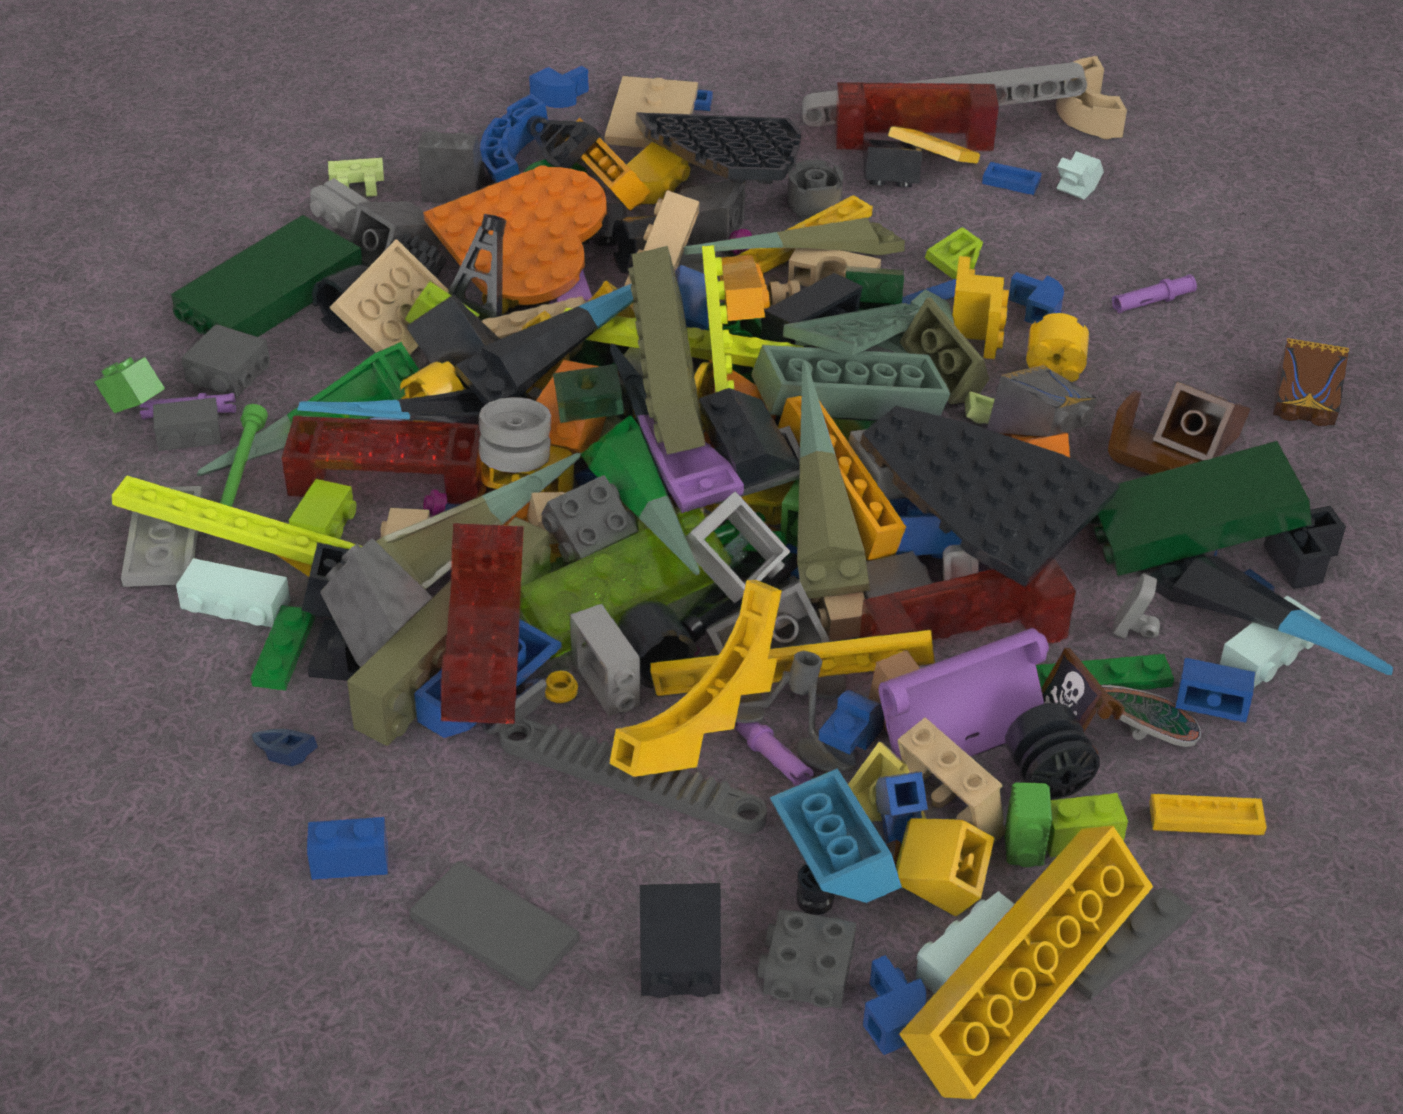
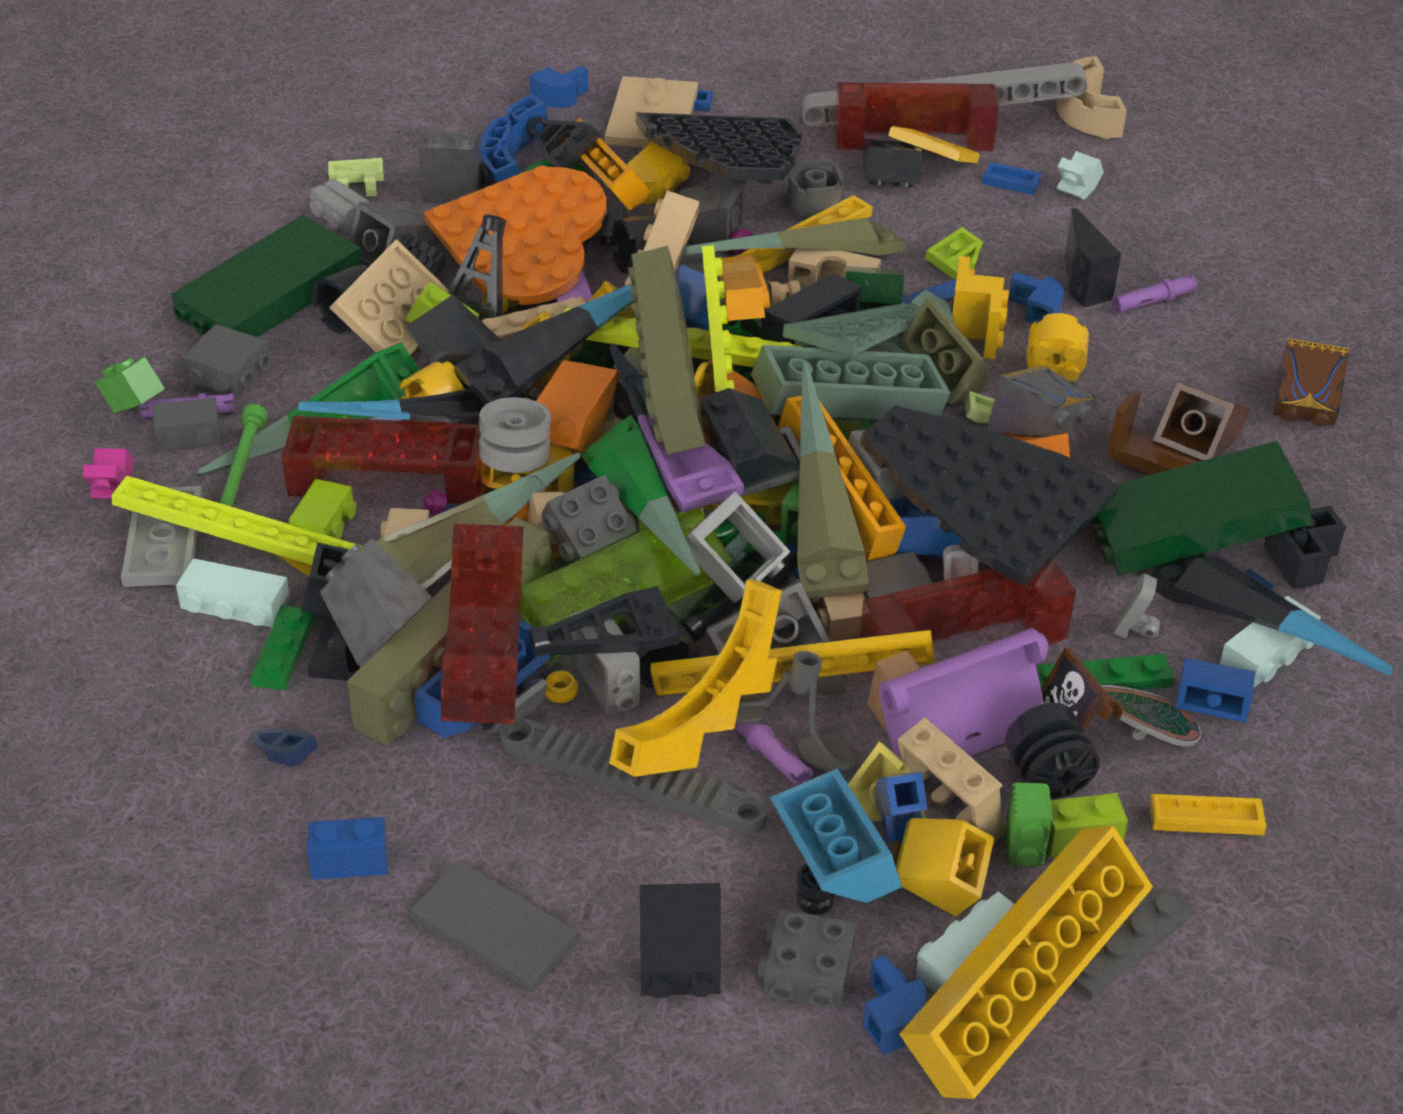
clear green brick [553,364,624,423] -> none
blue brick [818,690,884,755] -> none
none -> dark pink brick [83,448,134,499]
none -> black plate [528,586,680,657]
none -> black slope [1065,208,1121,307]

